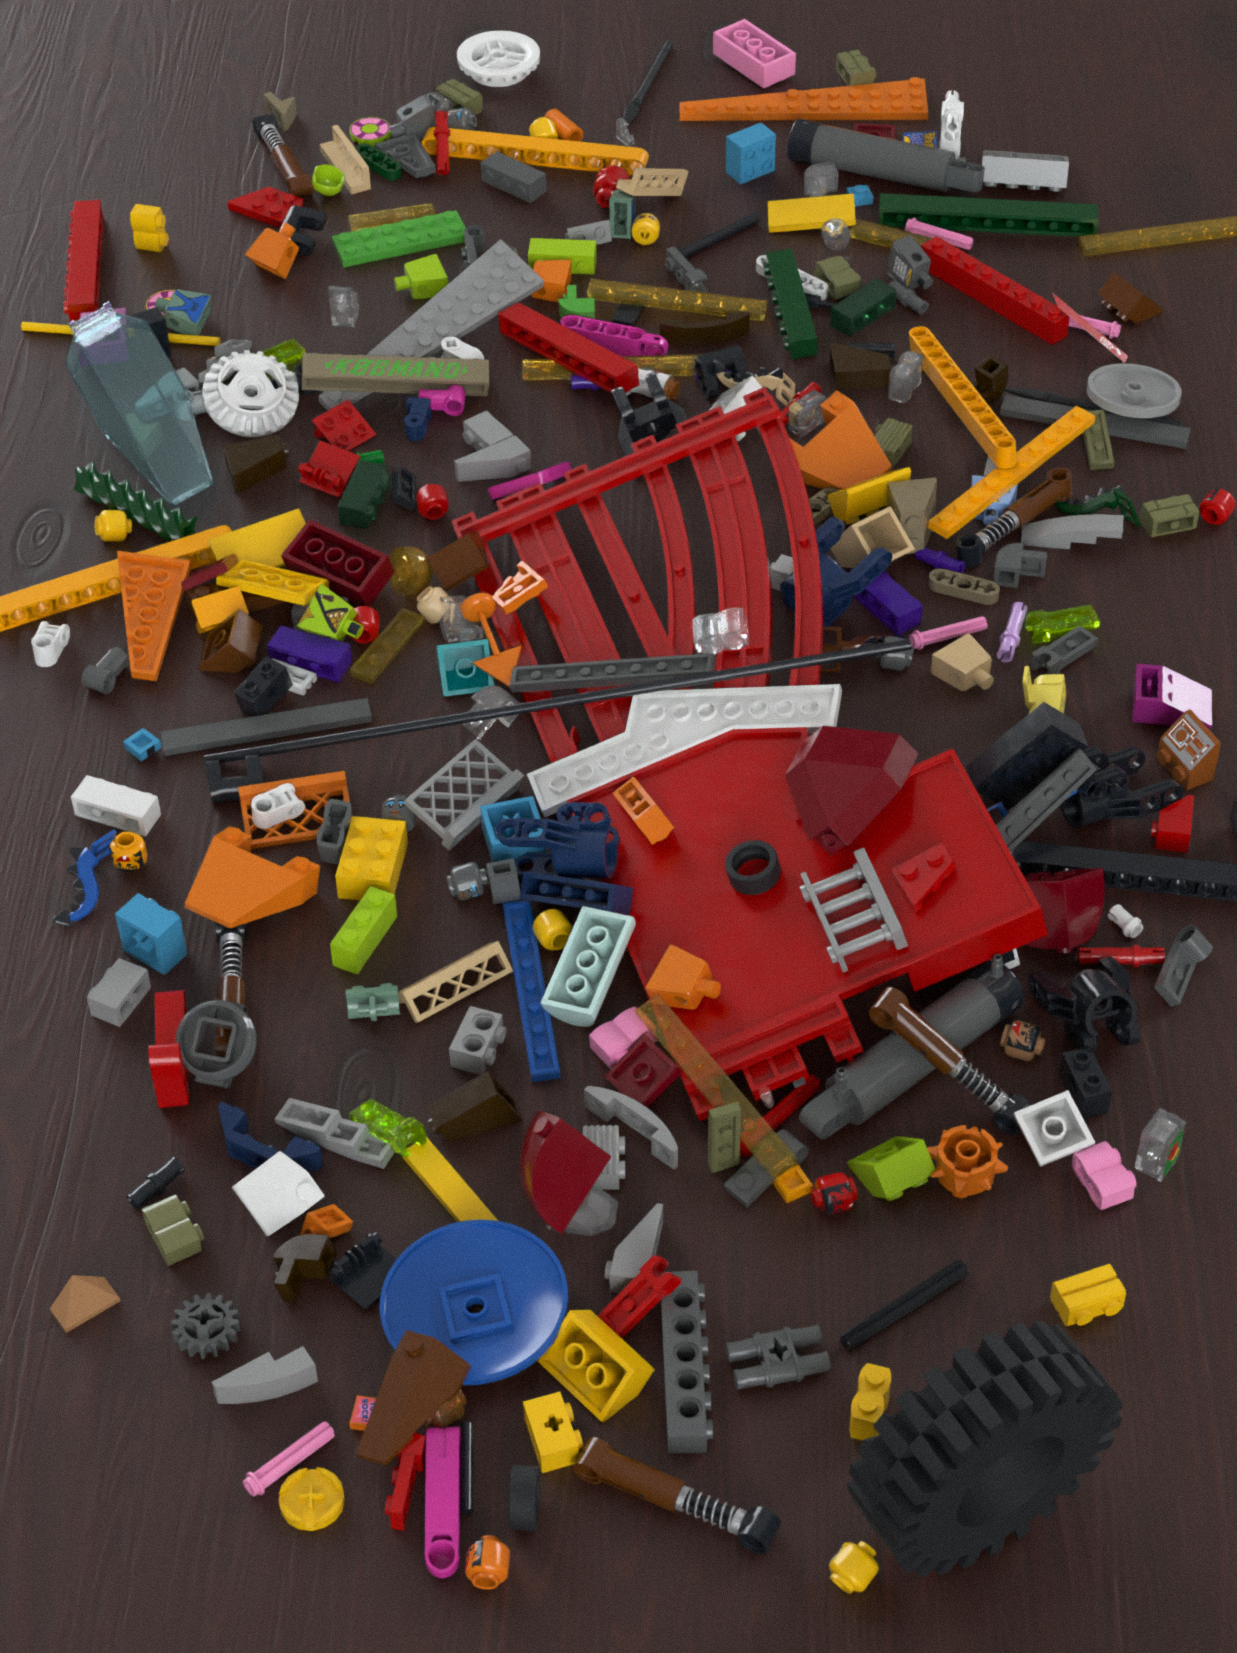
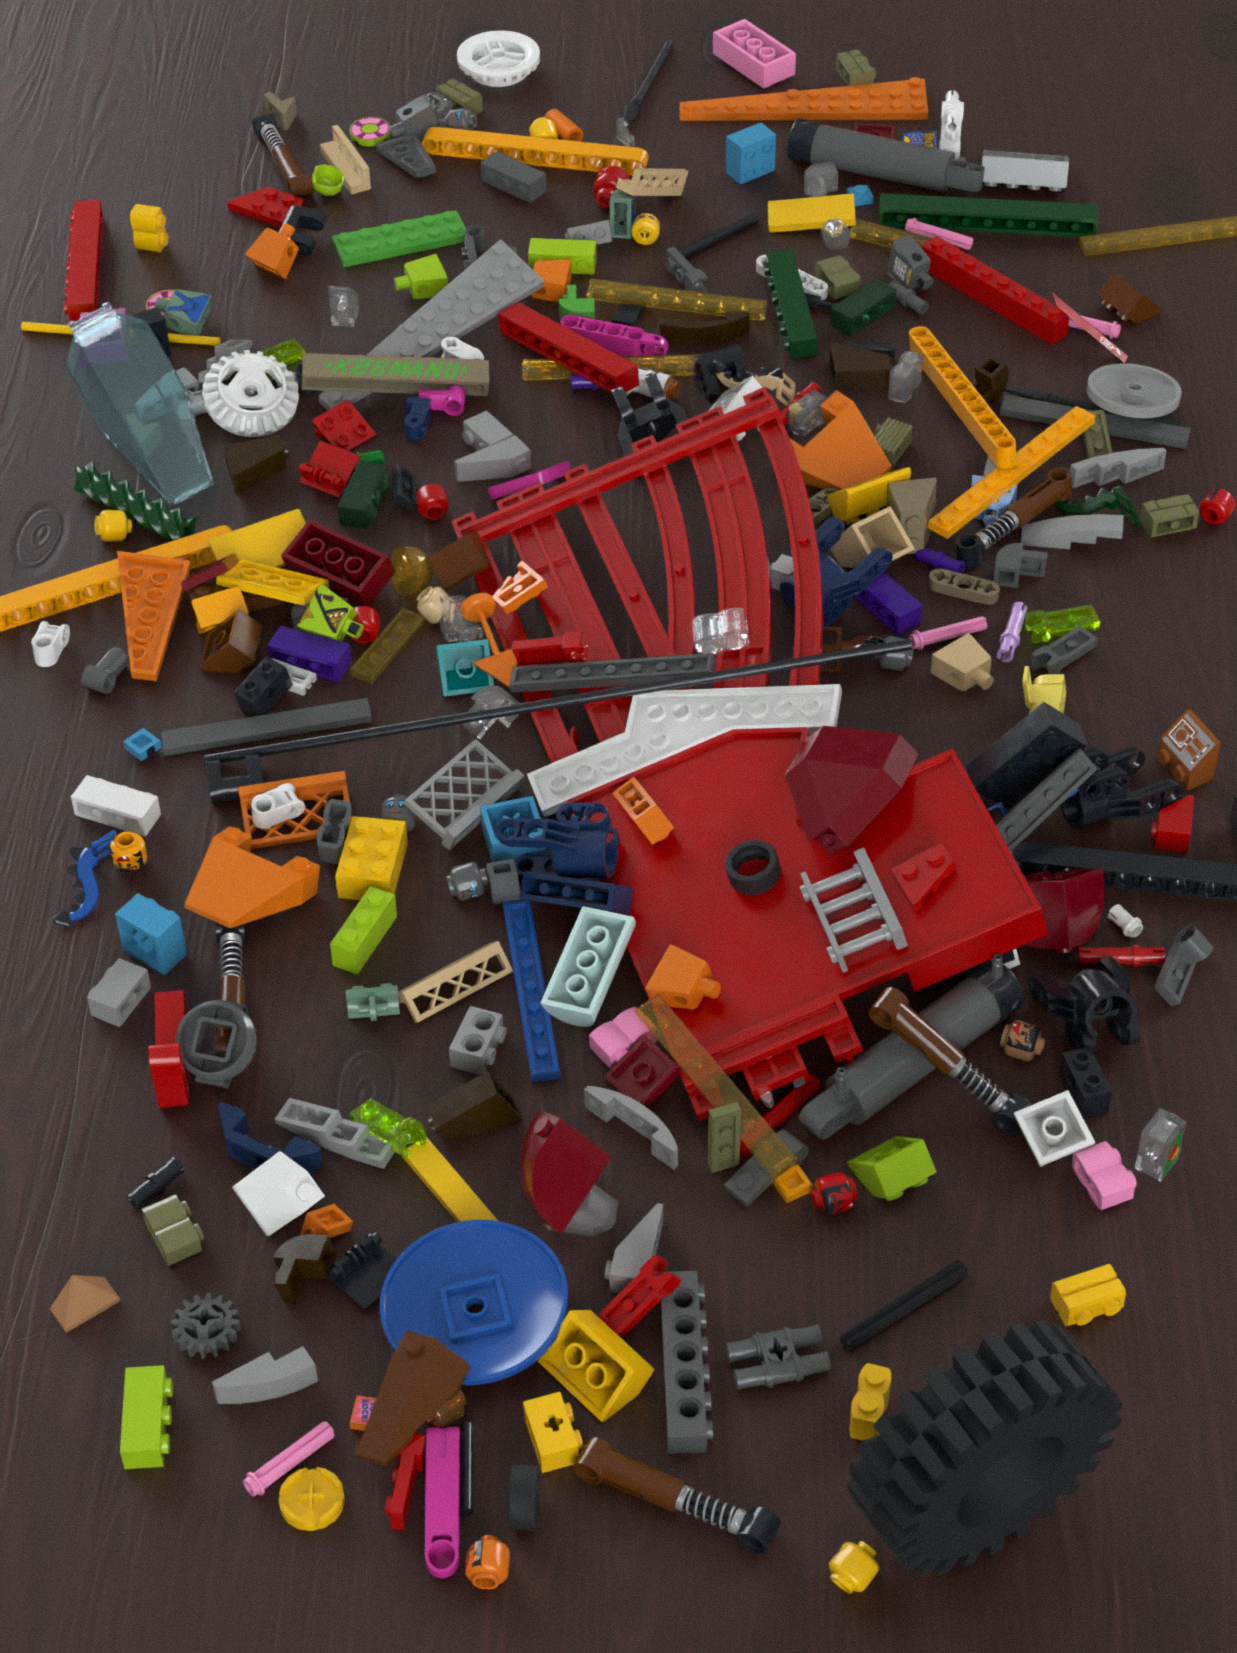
clear yellow tile [348,203,436,232] -> none
dark green beam [355,144,402,180] -> none
red pin [434,111,450,175] -> none
yellow head [532,909,573,951] -> none
light grey brick [583,1125,625,1190] -> none
orange brick [927,1125,1008,1199] -> none
magenta slope [1132,664,1212,729] -> none
none -> lime brick [120,1365,173,1469]
none -> red plate [512,631,588,666]
none -> light grey slope [1070,448,1167,488]

